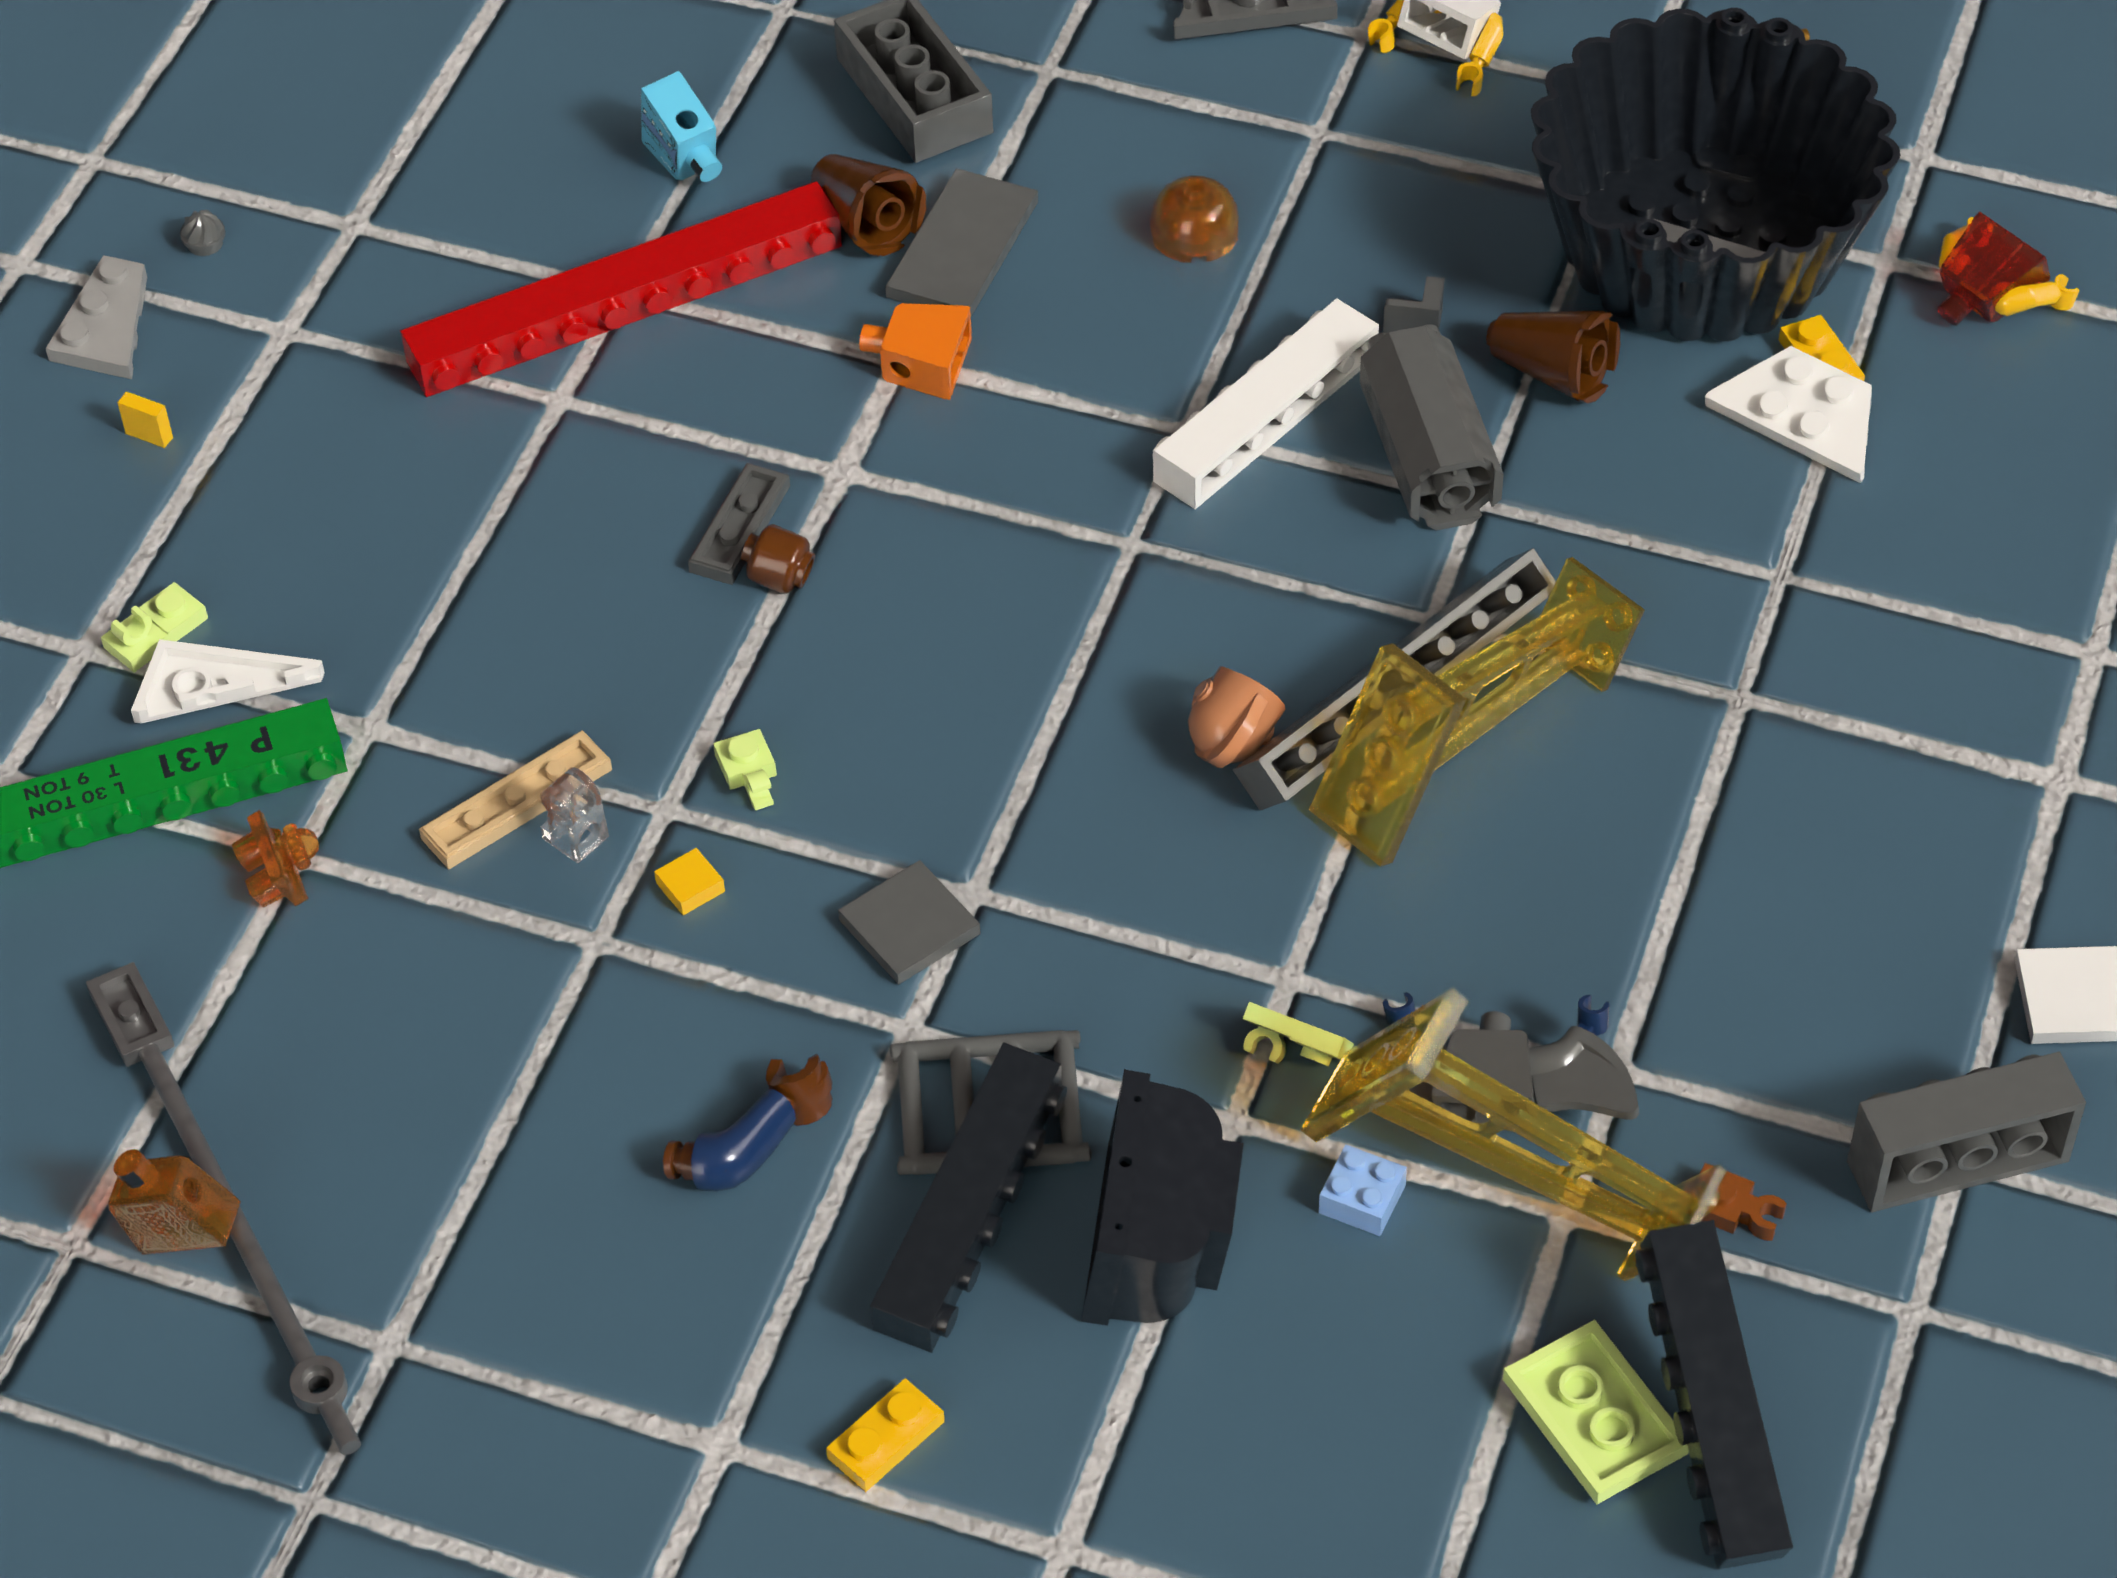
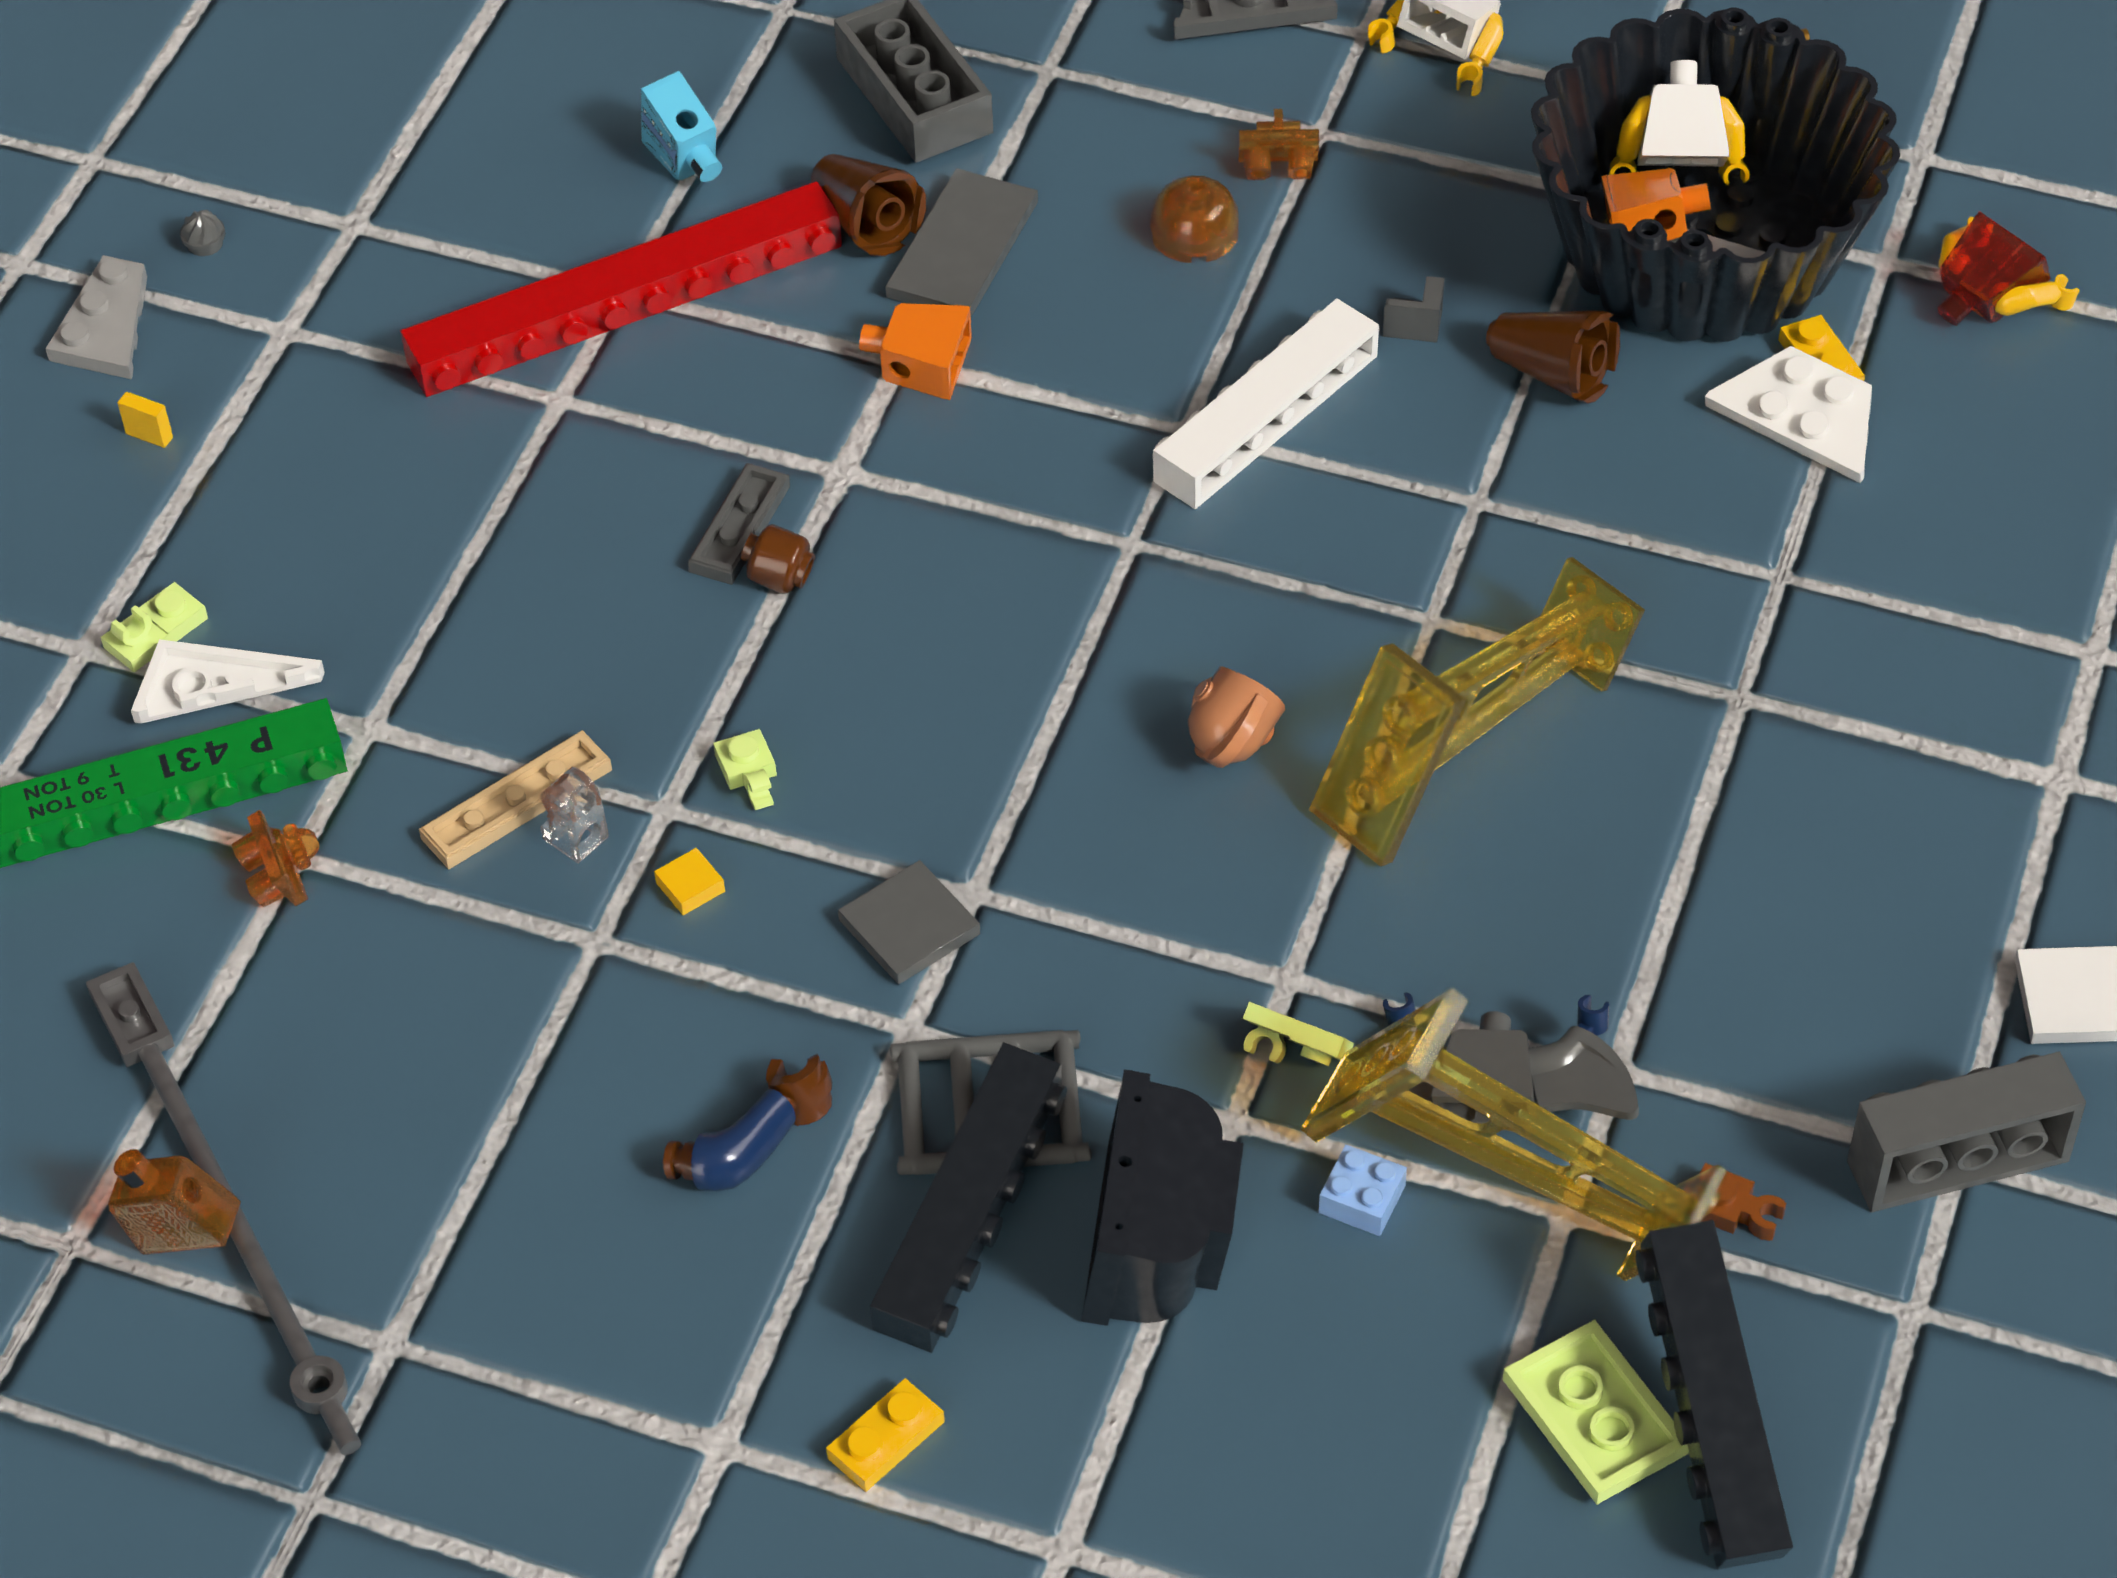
dark grey brick [1233,548,1560,810] -> none
dark grey brick [1360,324,1504,531] -> none
none -> clear orange hips [1238,108,1319,180]
none -> orange torso [1601,168,1711,241]
none -> white torso [1610,60,1750,185]

